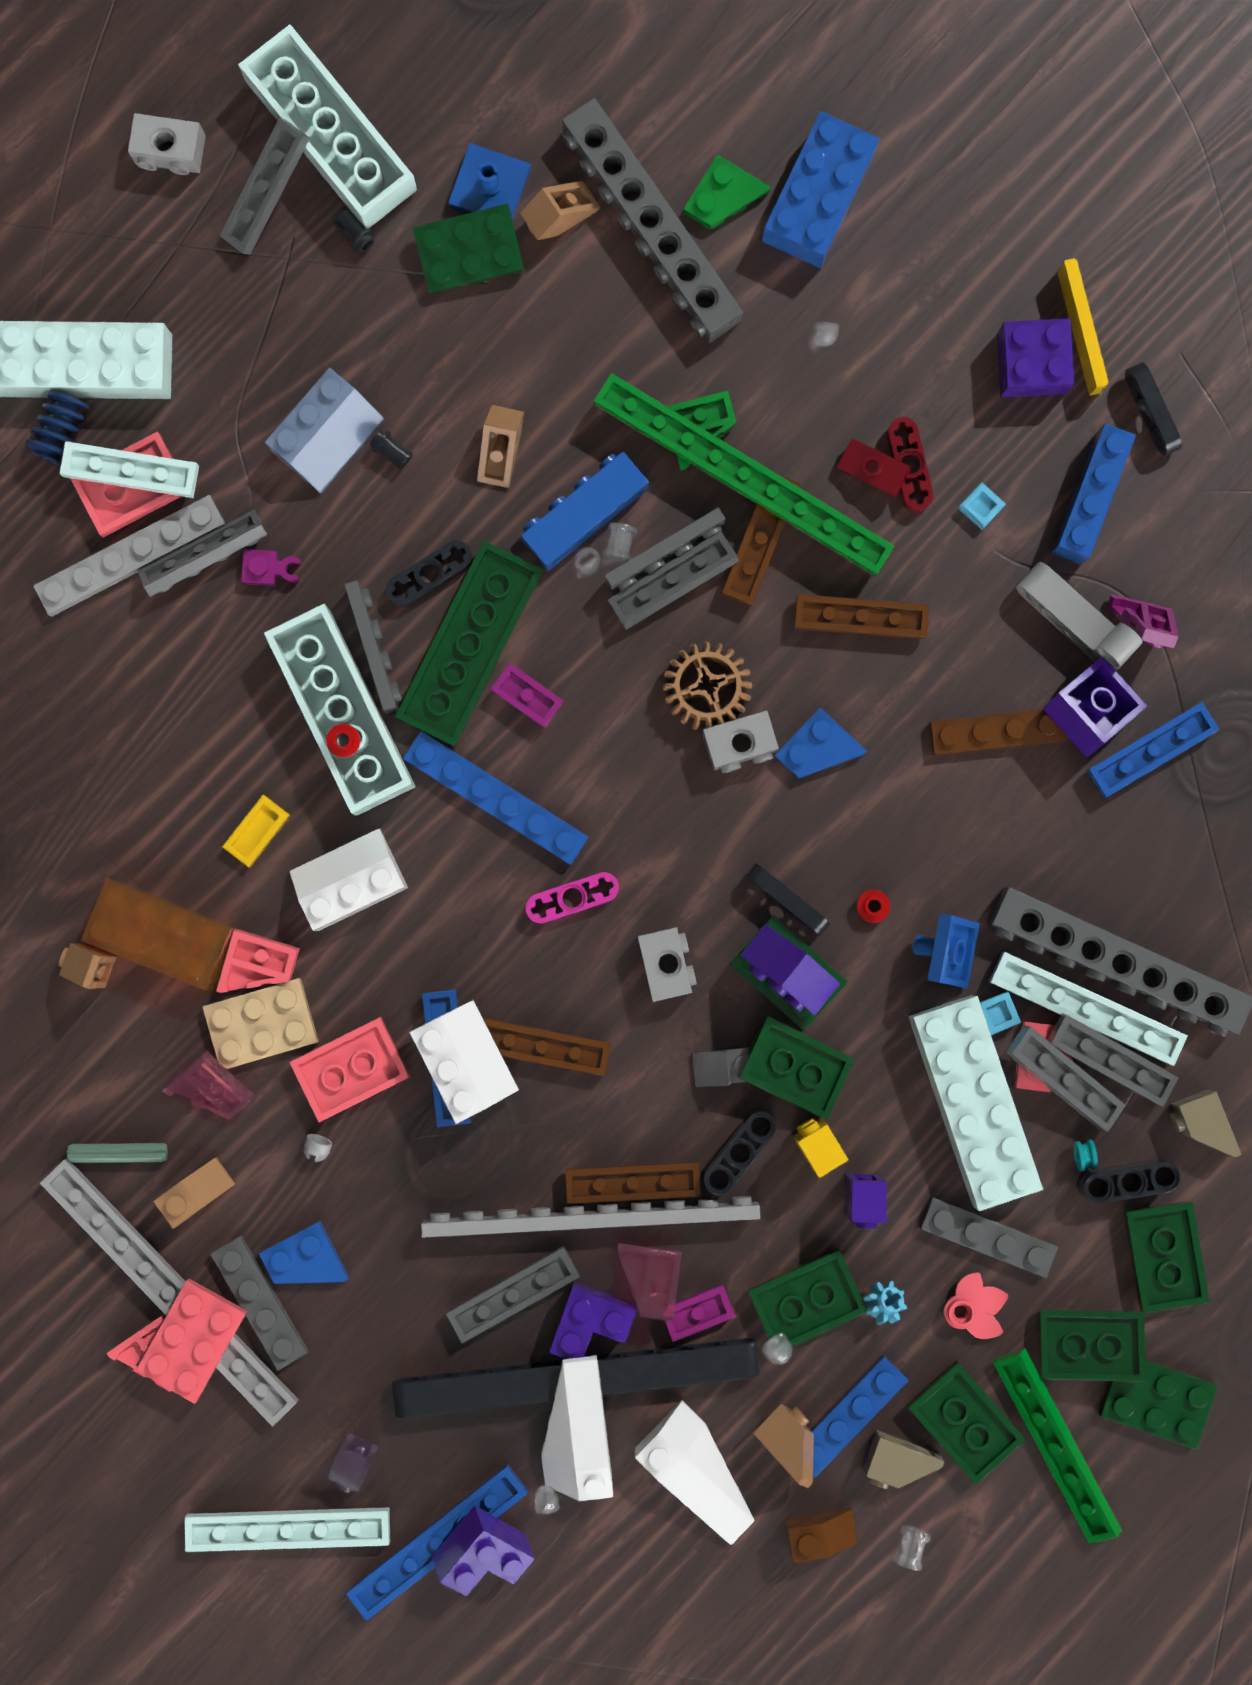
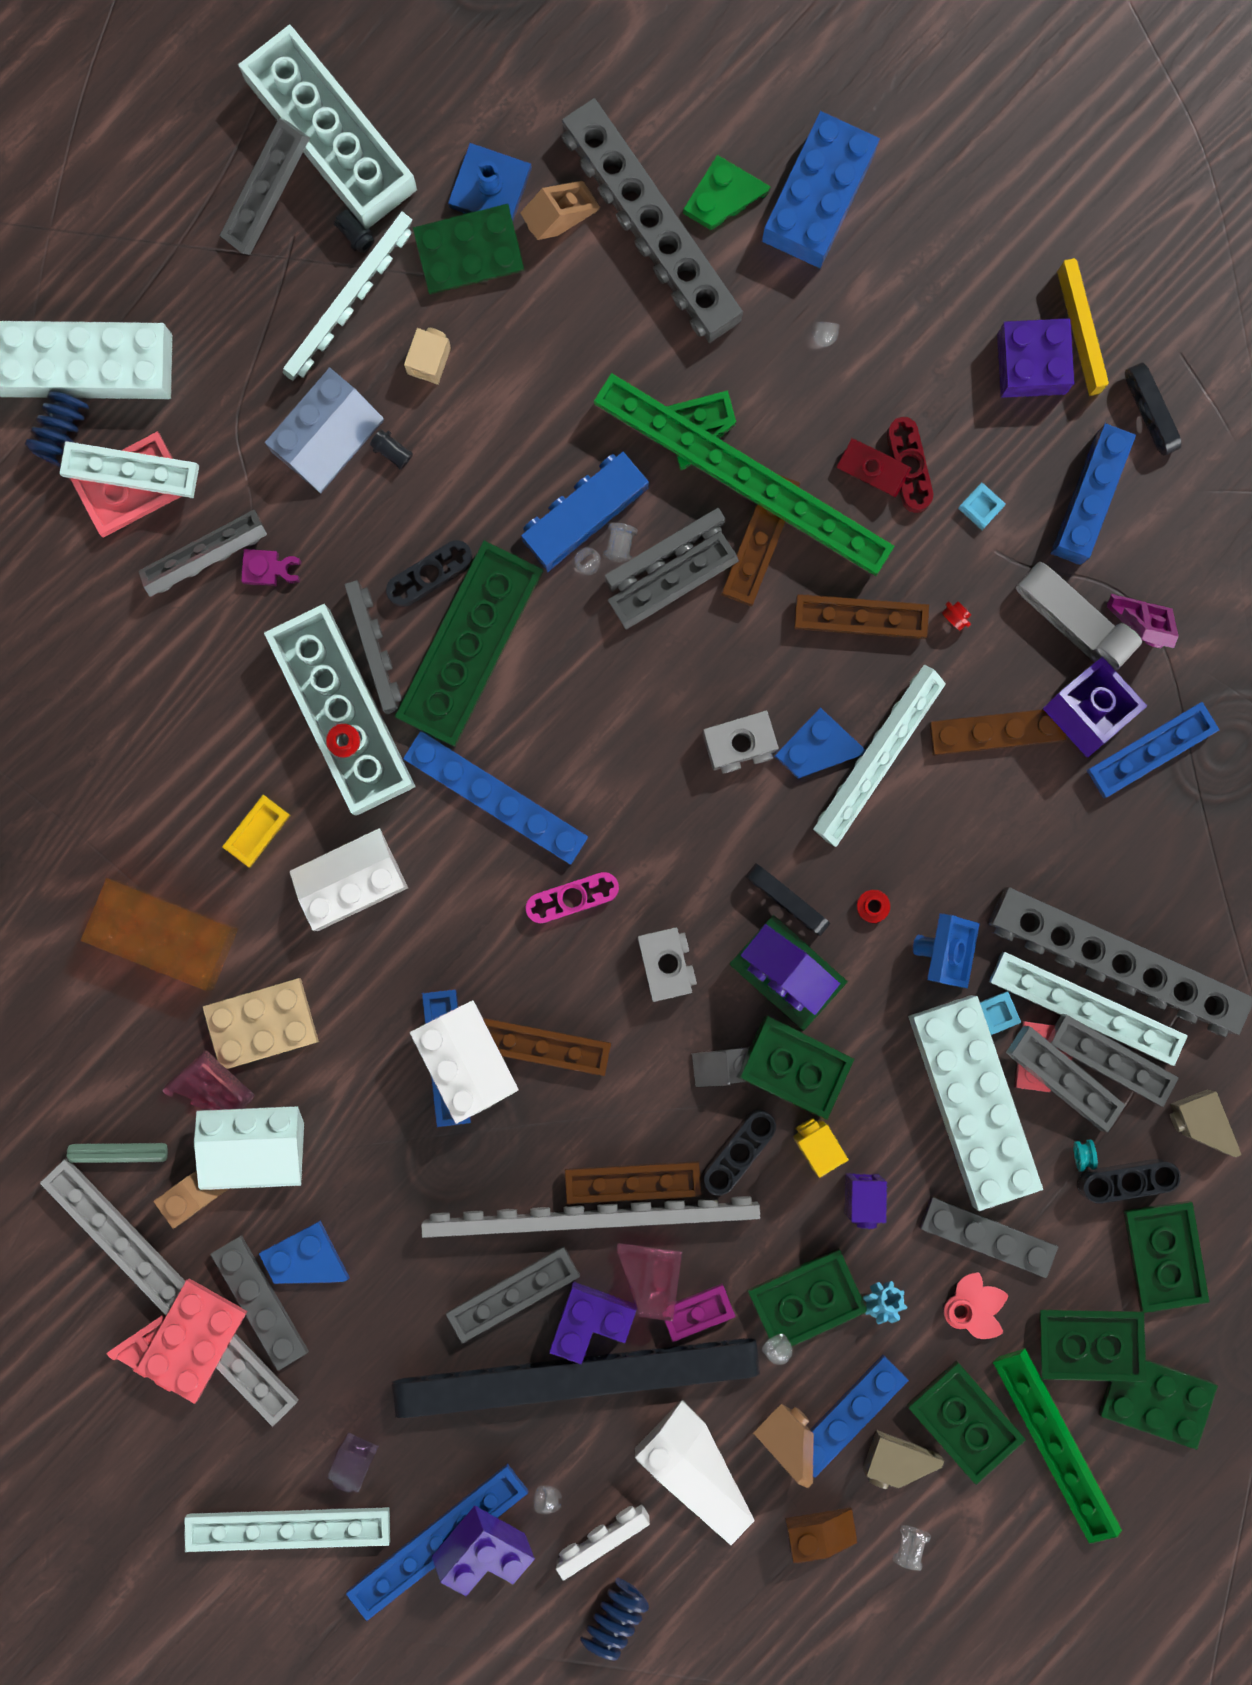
light grey plate [33,495,226,617] -> none
medium nougat slope [59,943,117,989] -> none
light grey brick [128,113,206,175] -> none
coral wing [216,929,300,993] -> none
coral plate [289,1017,410,1122] -> none
light grey hinge [303,1134,333,1162] -> none
medium nougat slope [477,405,524,488] -> none
magenta plate [491,663,564,729] -> none
white wedge [541,1356,613,1501] -> none
medium nougat gear [663,642,752,730] -> none
none -> light aqua slope [194,1107,304,1190]
none -> light aqua plate [283,212,413,381]
none -> tan brick [404,328,451,384]
none -> white plate [556,1504,650,1581]
none -> dark blue piece [580,1578,649,1661]
none -> light aqua plate [813,665,946,847]
none -> red plate [941,601,972,631]

